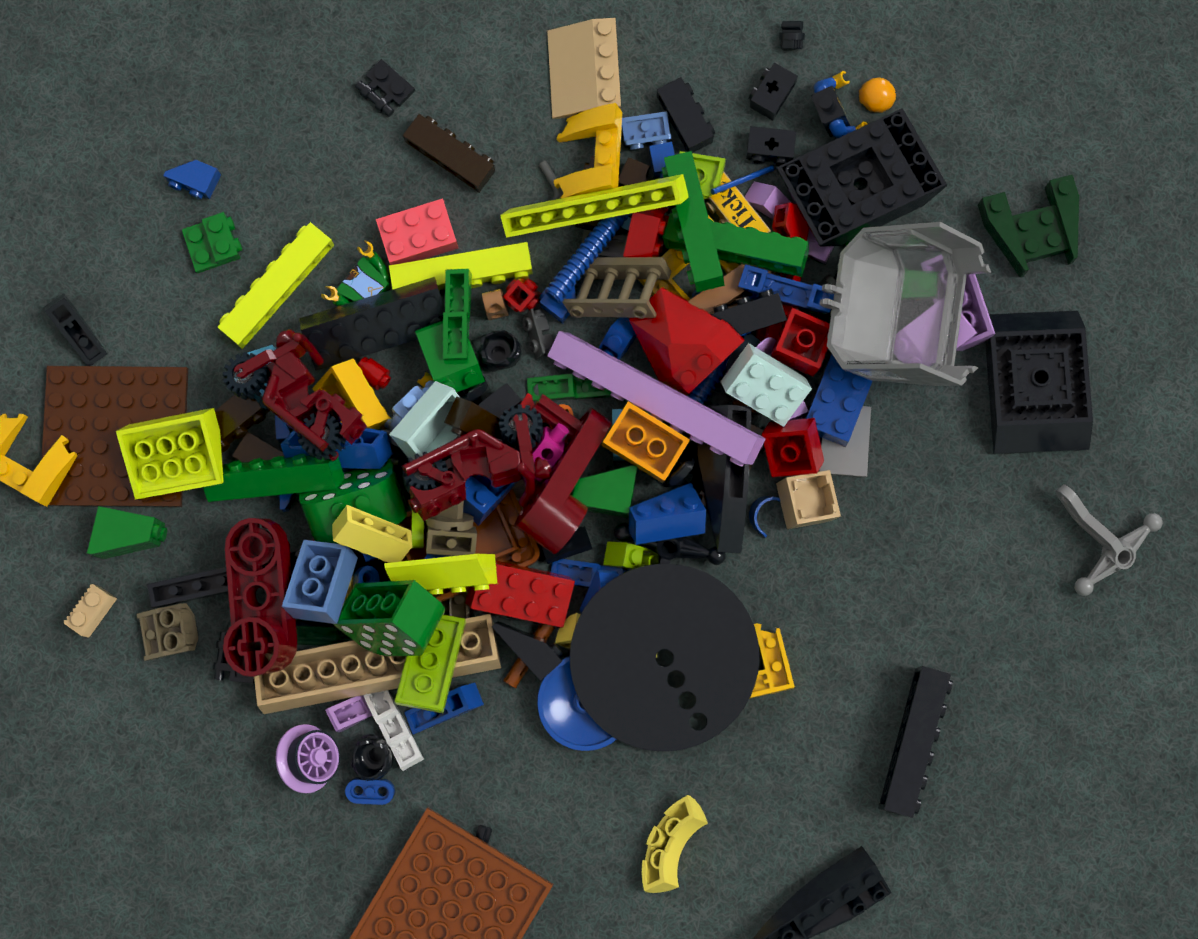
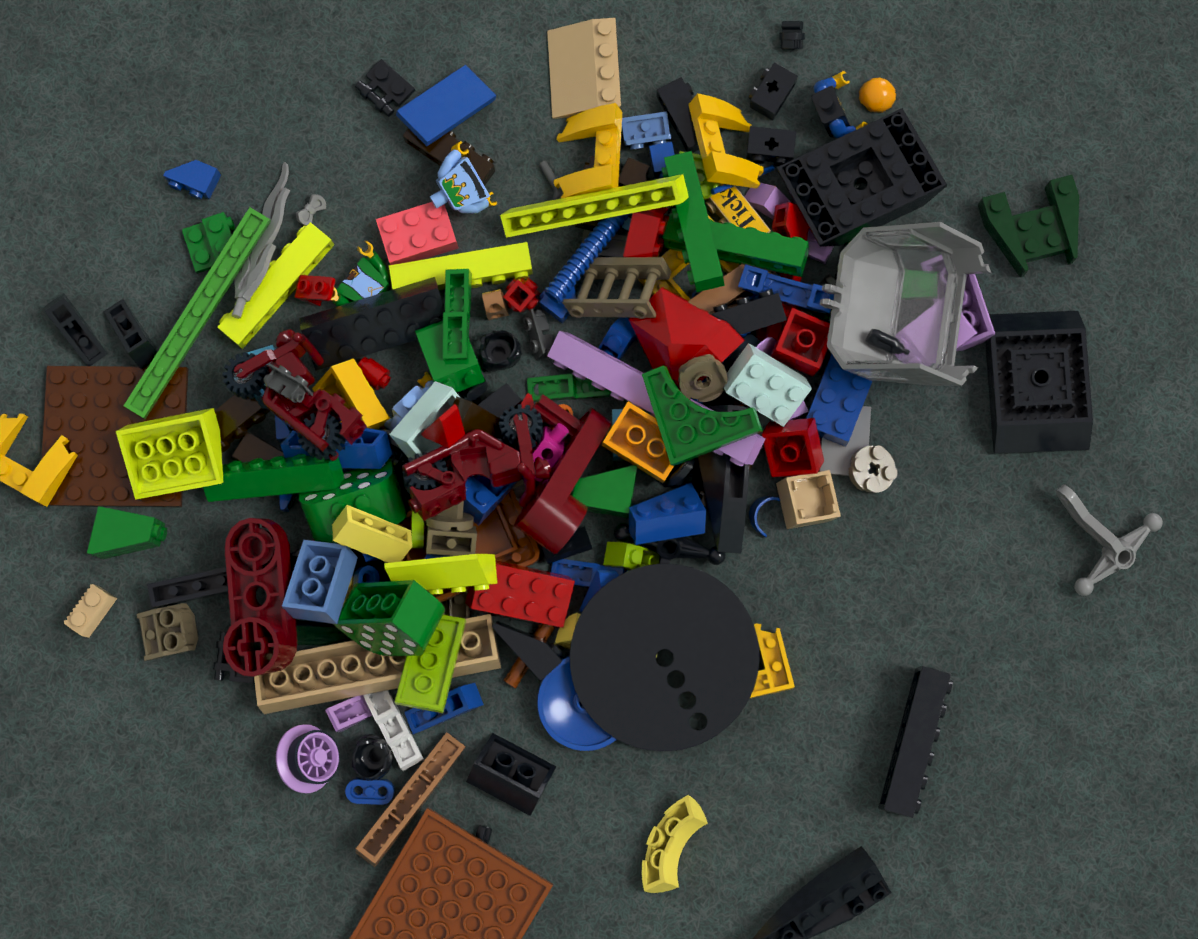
none -> black slope [103,299,158,370]
none -> bright green plate [124,207,271,419]
none -> light grey piece [232,162,290,319]
none -> dark grey hinge [264,363,313,403]
none -> red bracket [294,275,336,306]
none -> light grey piece [296,194,326,226]
none -> medium nougat slope [356,732,466,868]
none -> blue tile [396,65,496,146]
none -> red slope [421,404,465,448]
none -> light blue torso [430,141,497,214]
none -> black slope [466,733,556,816]
none -> green plate [642,365,763,466]
none -> dark tan plate [678,354,728,402]
none -> yellow wedge [688,93,764,189]
none -> plate [849,445,897,493]
none -> black piece [866,329,910,355]

